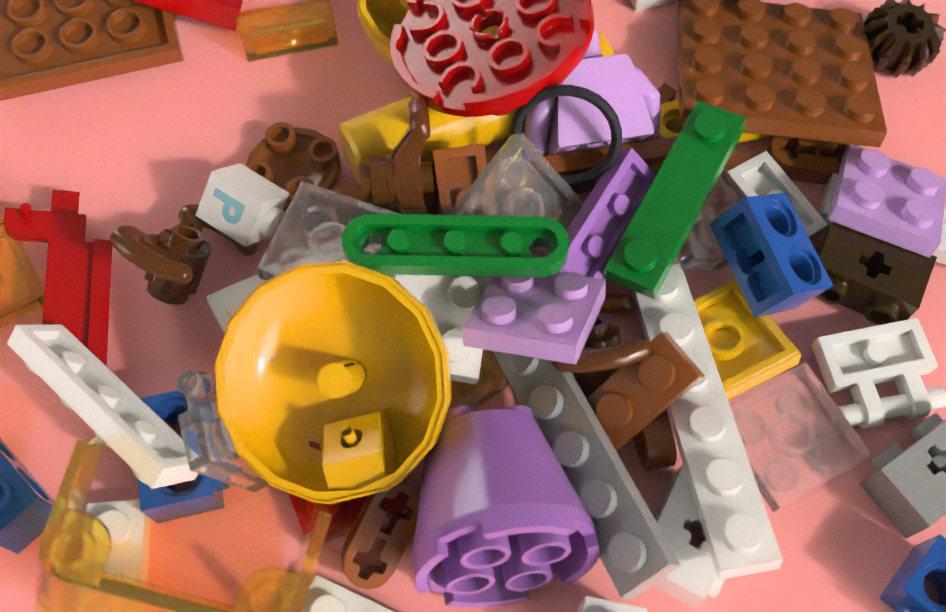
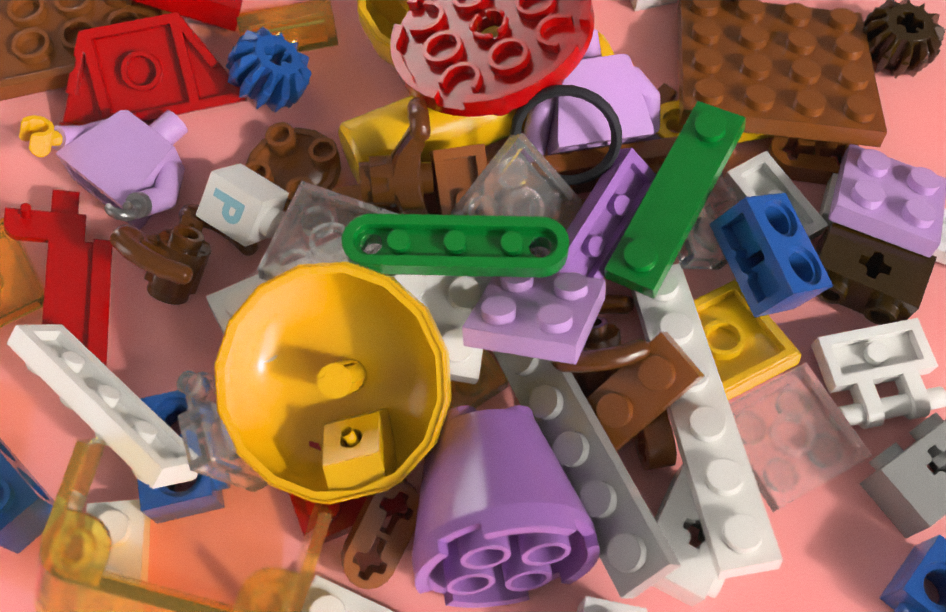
none -> lavender torso [19,110,188,230]
none -> red wing [59,12,247,126]
none -> blue gear [226,26,312,113]

